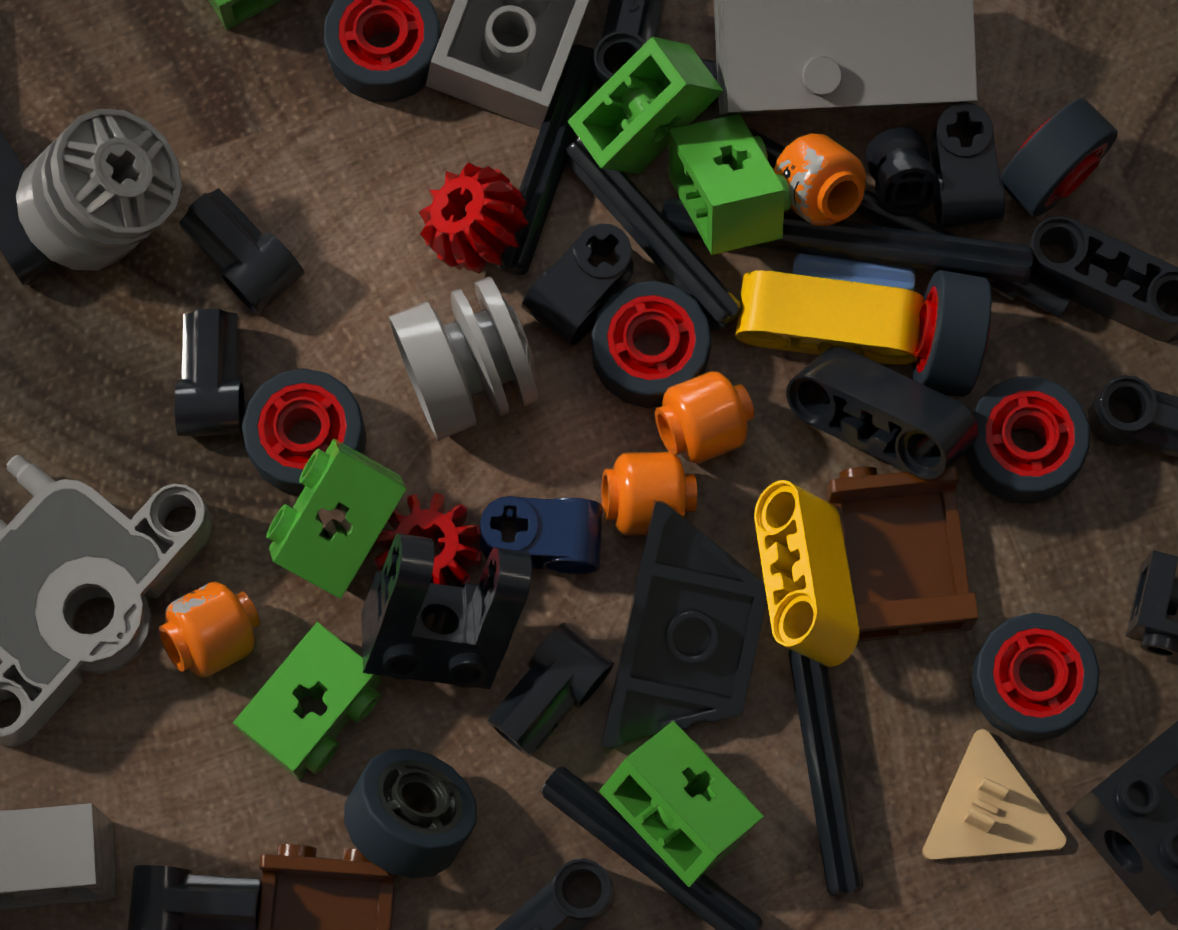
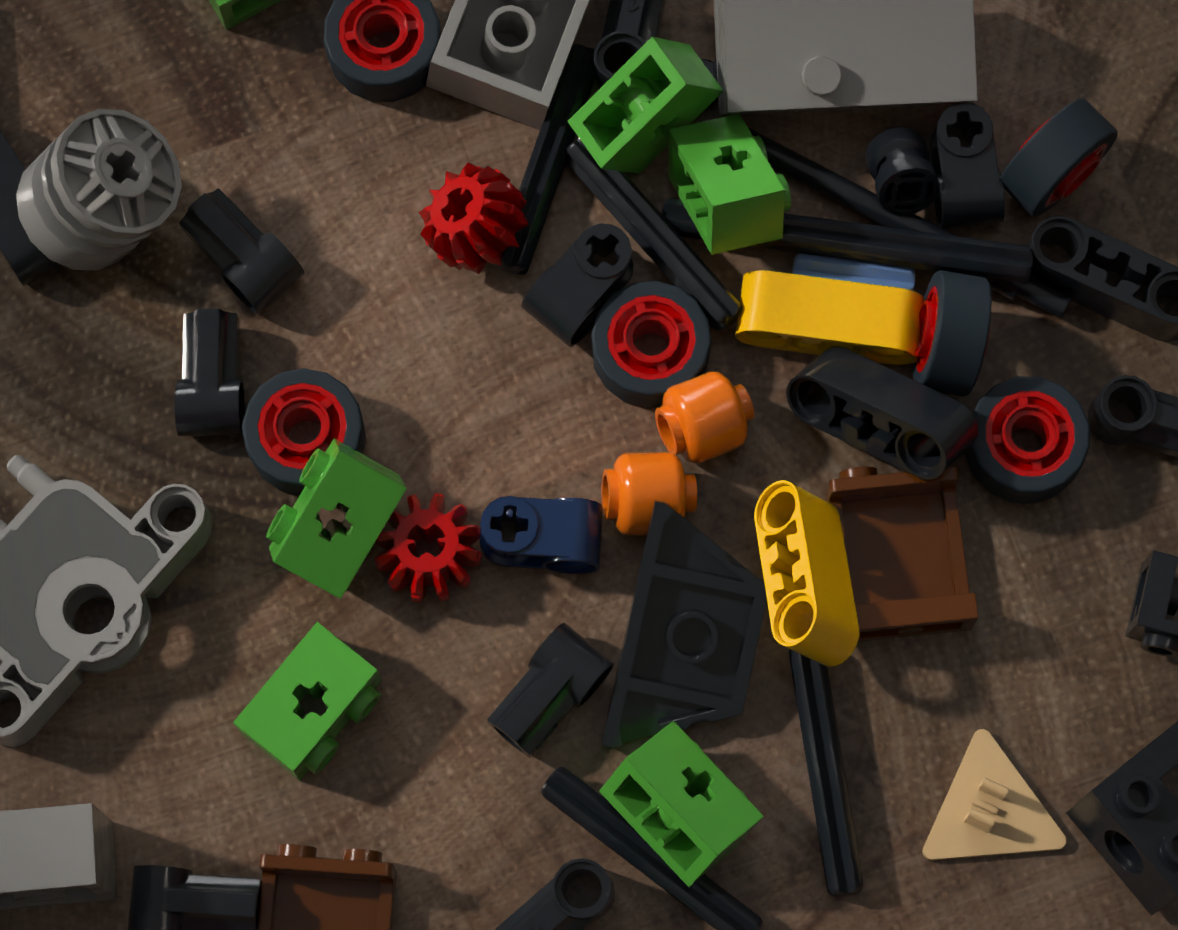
orange head [159,582,260,678] -> none
black wheel [344,749,477,879] -> none
black brick [361,534,532,689] -> none
light grey wheel [388,277,539,441] -> none
orange head [774,133,866,227] -> none
wheel [971,613,1100,742] -> none

